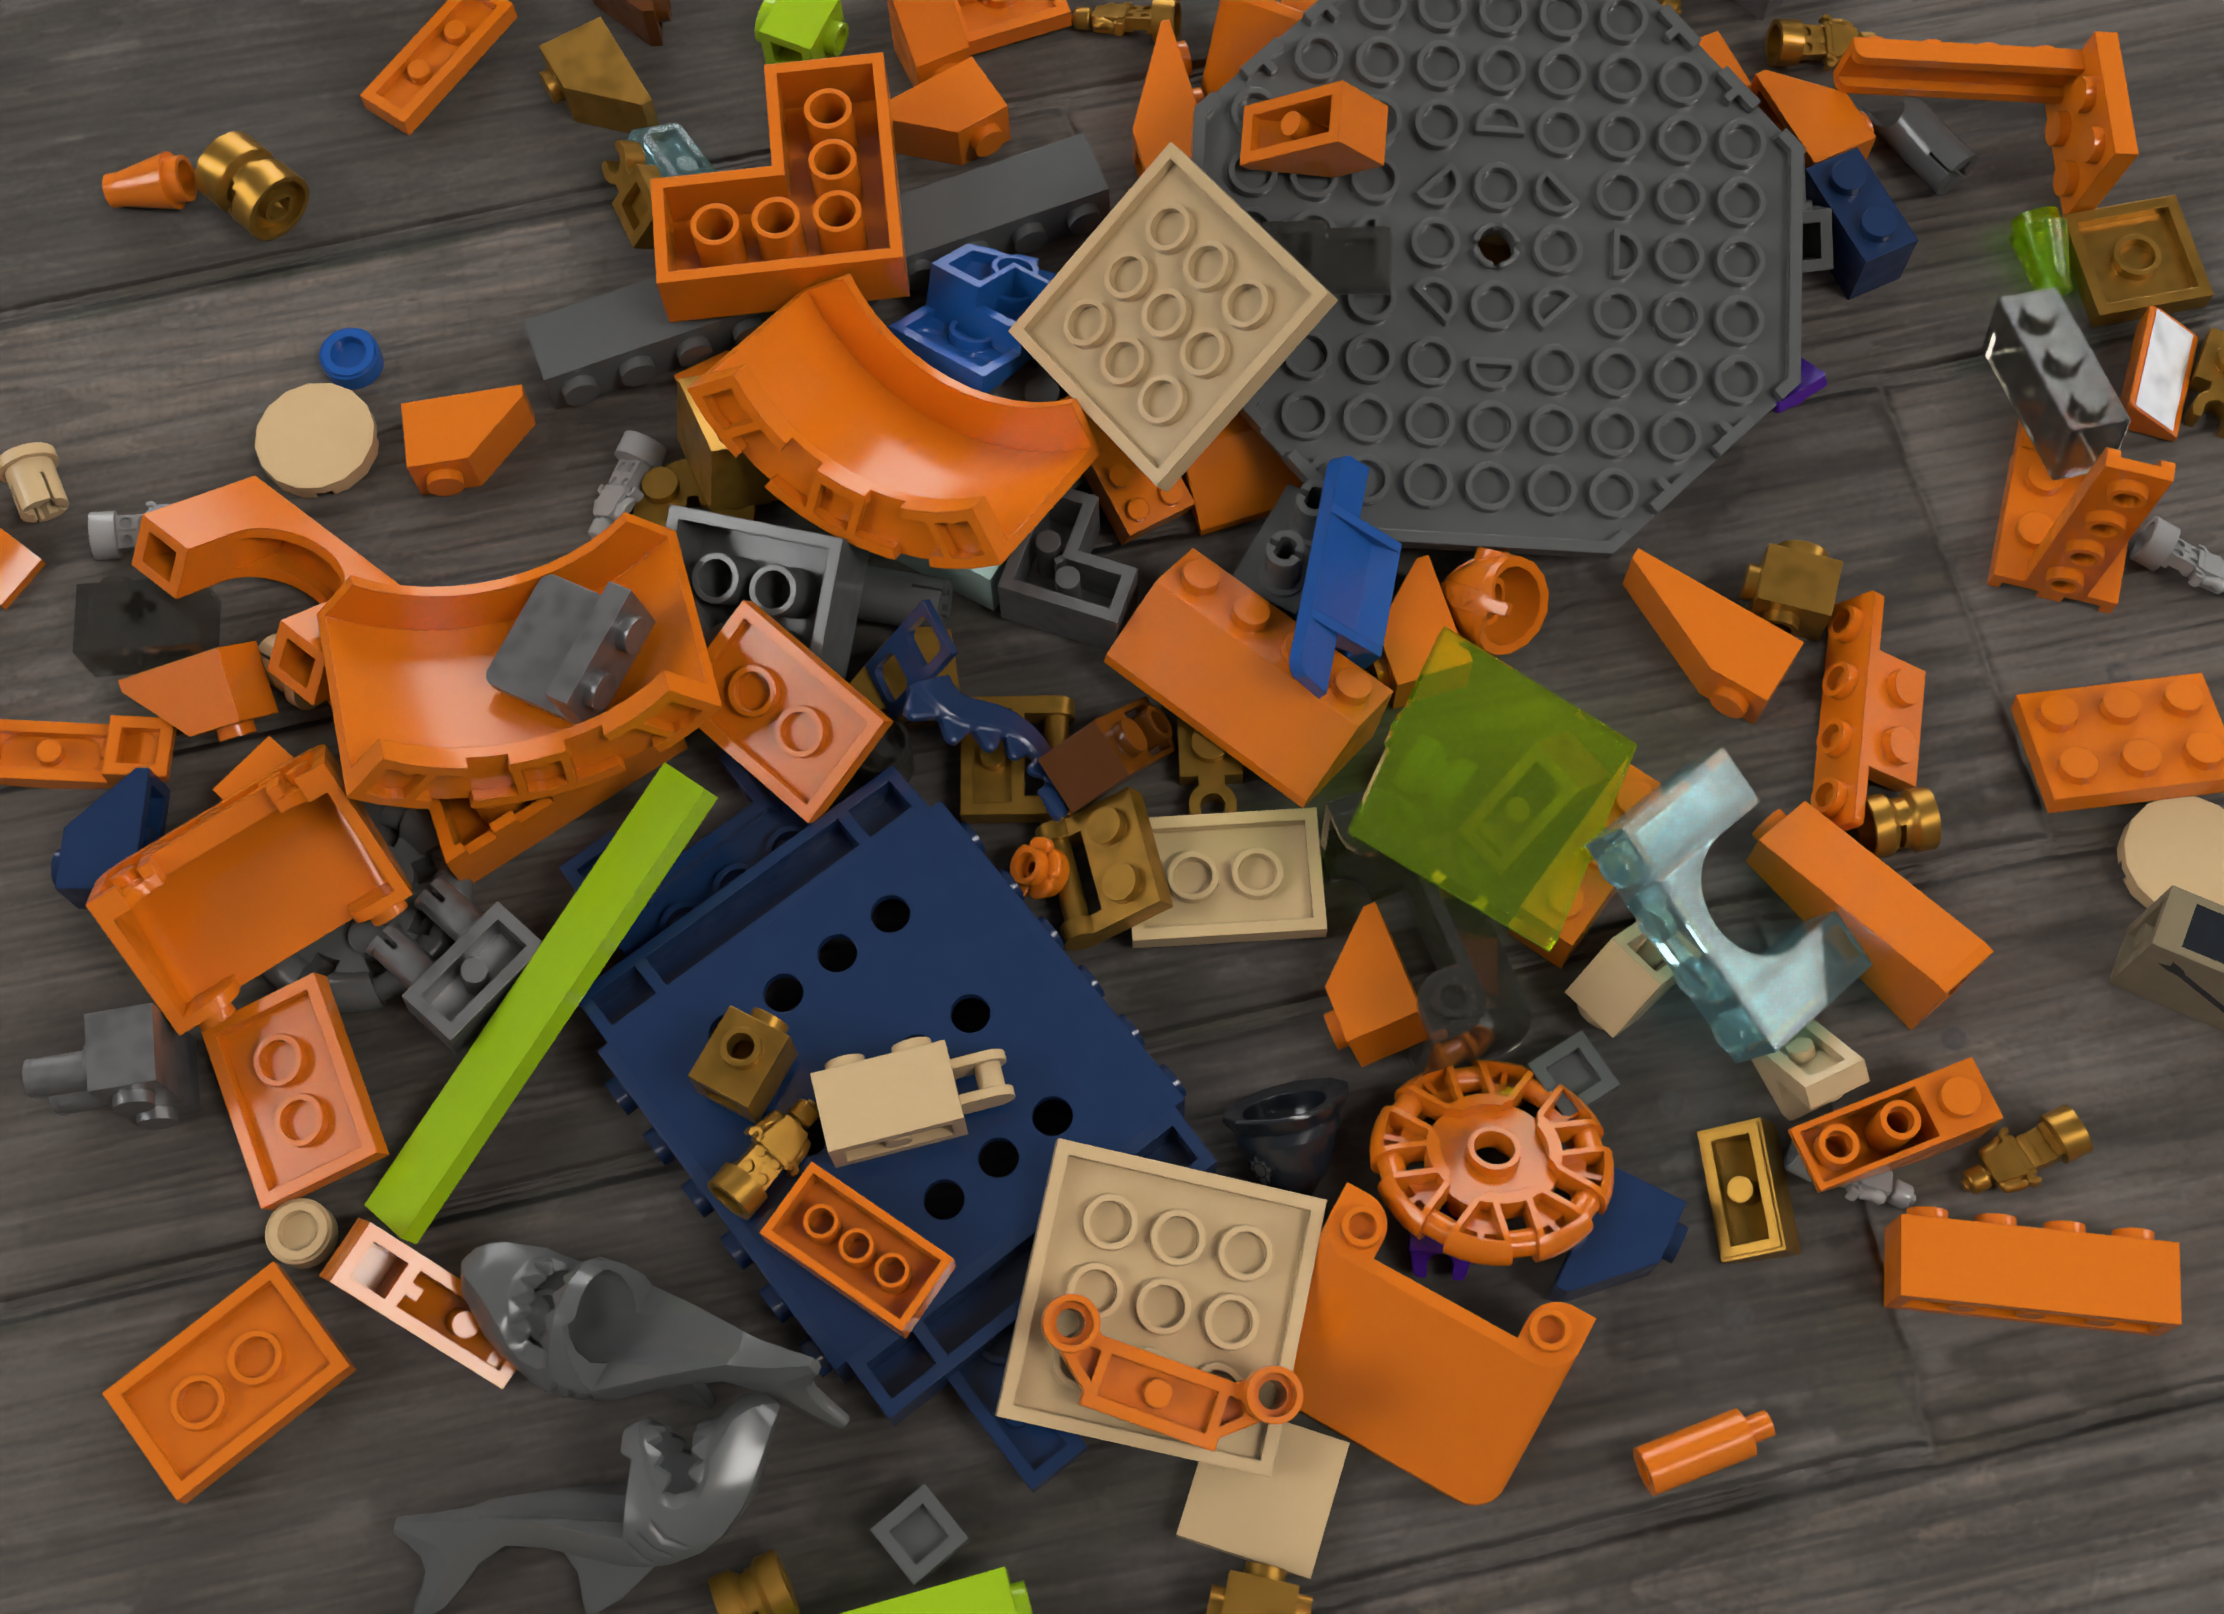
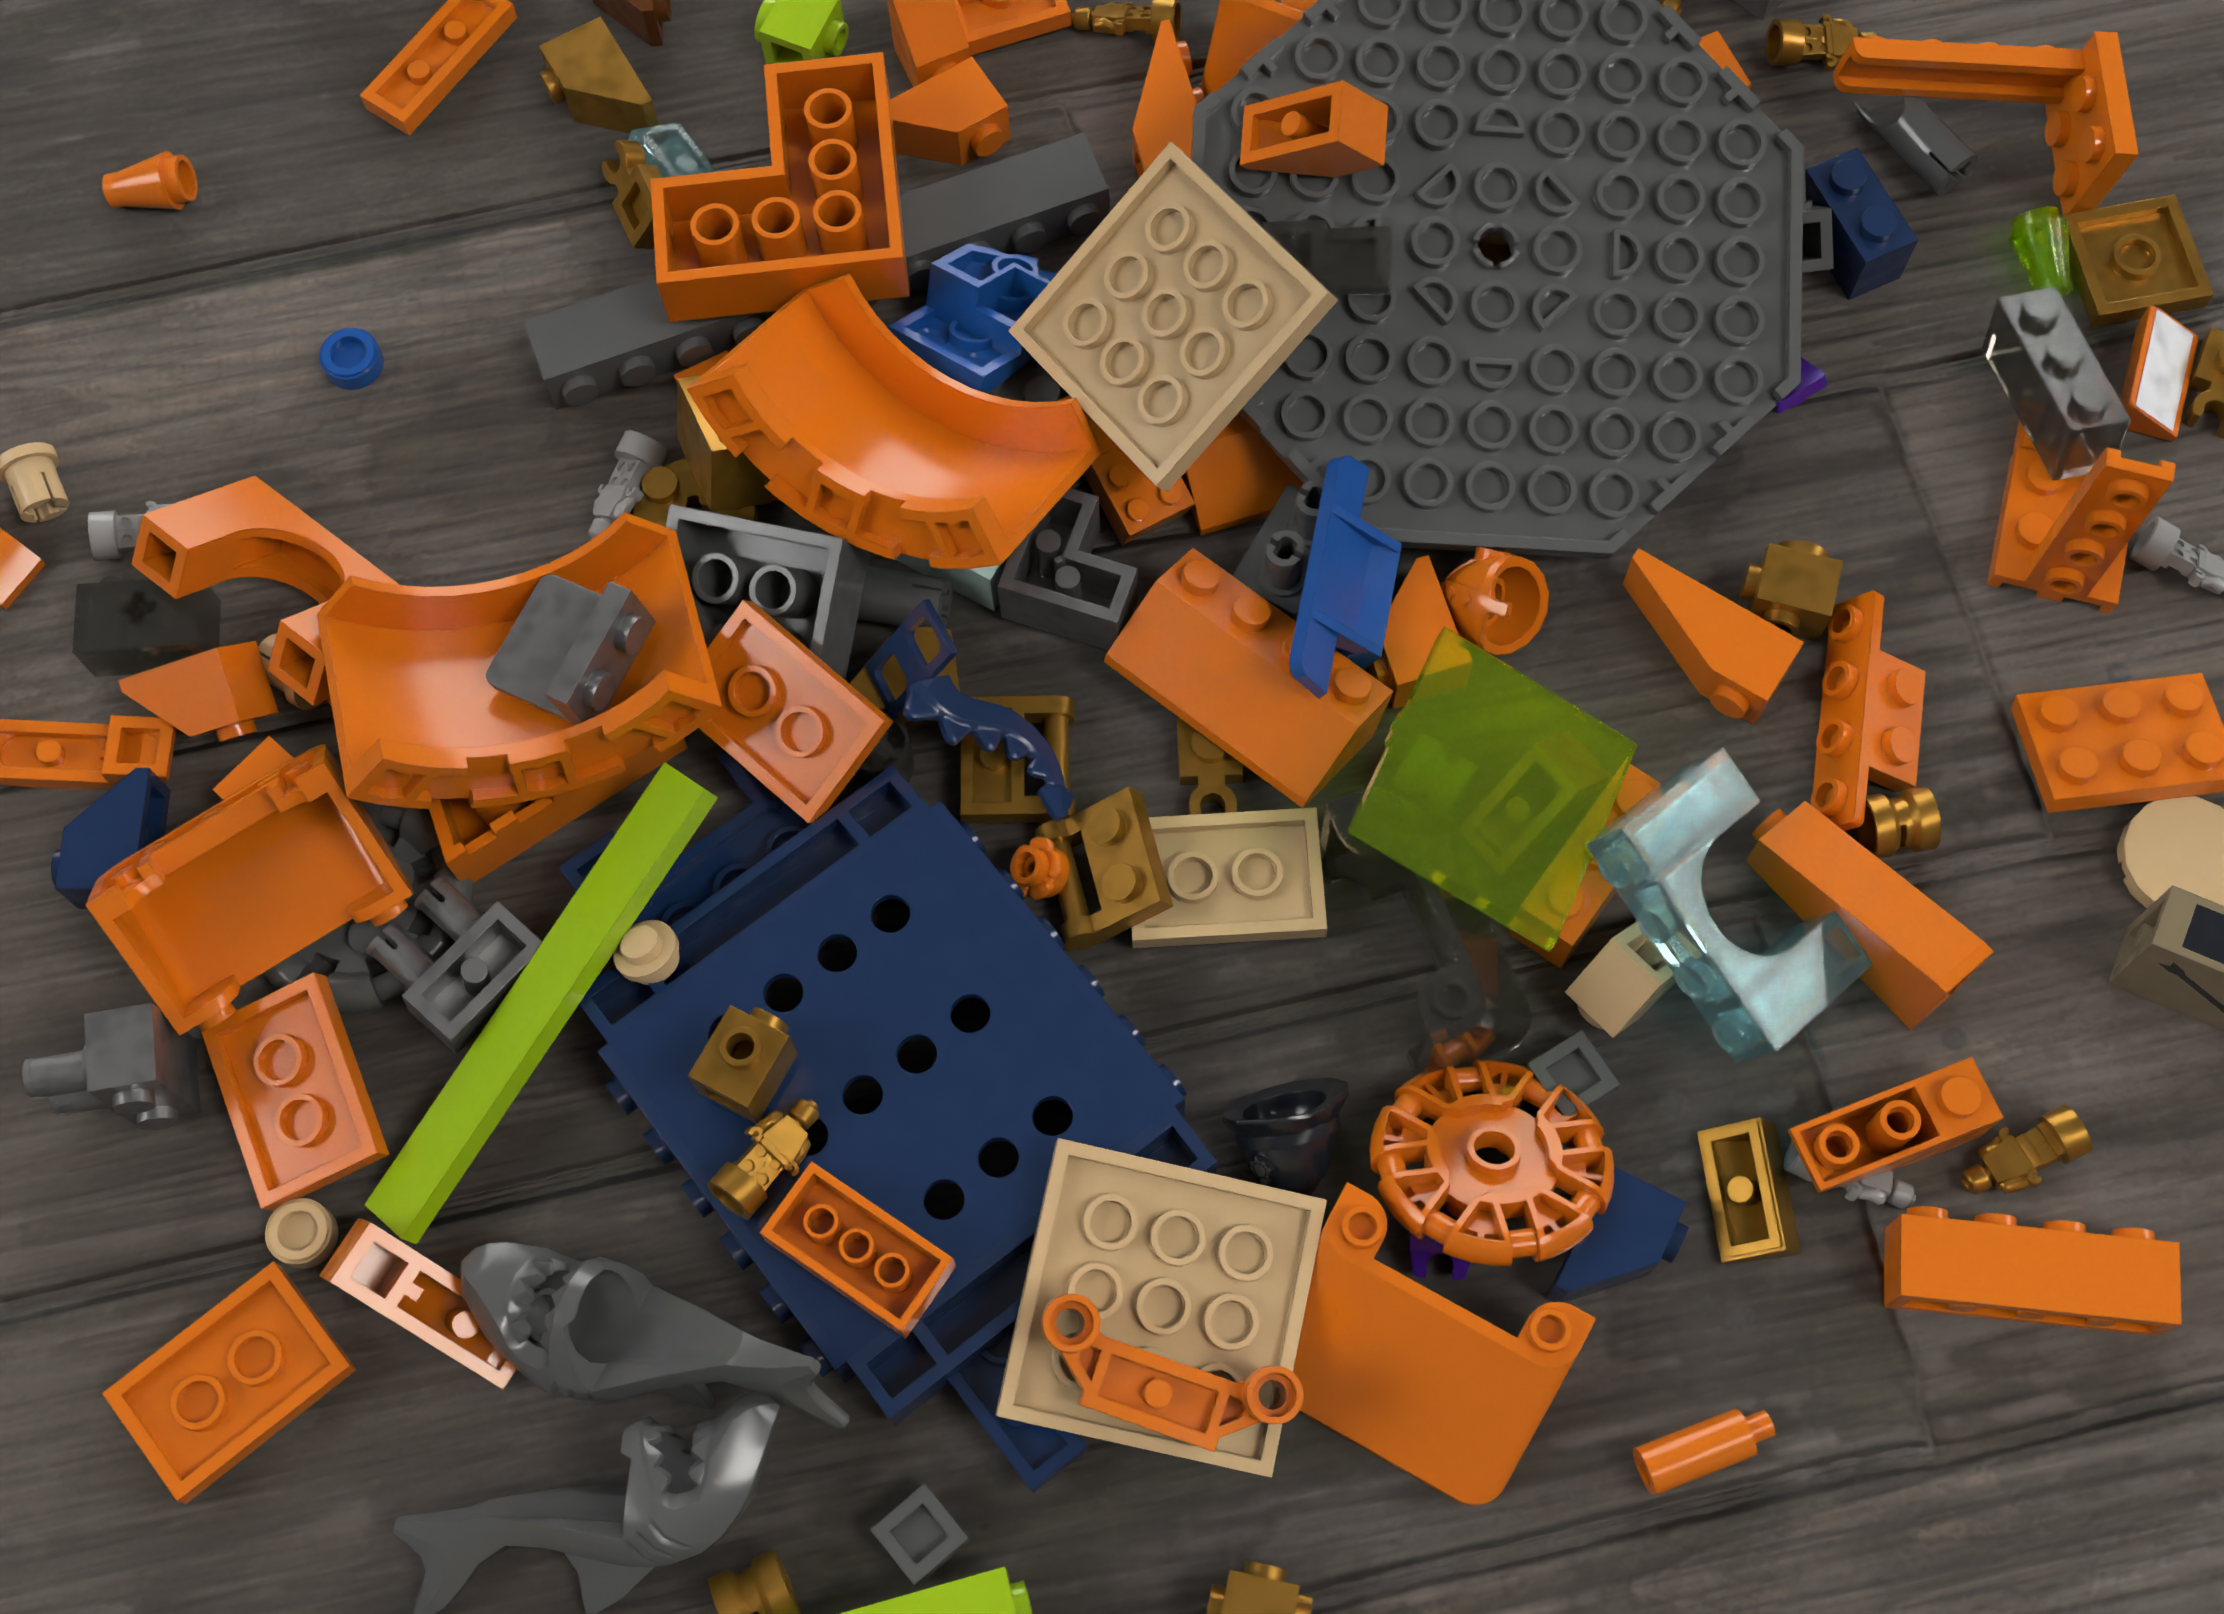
pearl gold wheel [194,131,309,241] -> none
tan tile [255,383,379,498] -> none
orange slope [401,384,536,496] -> none
tan brick [810,1037,1016,1168] -> none
reddish brown slope [1037,696,1178,813] -> none
tan tile [1176,1422,1350,1581] -> none
orange slope [1323,902,1434,1067] -> none
tan slope [1738,1005,1870,1121] -> none
orange slope [1750,70,1876,169] -> none
none -> tan plate [613,920,680,985]

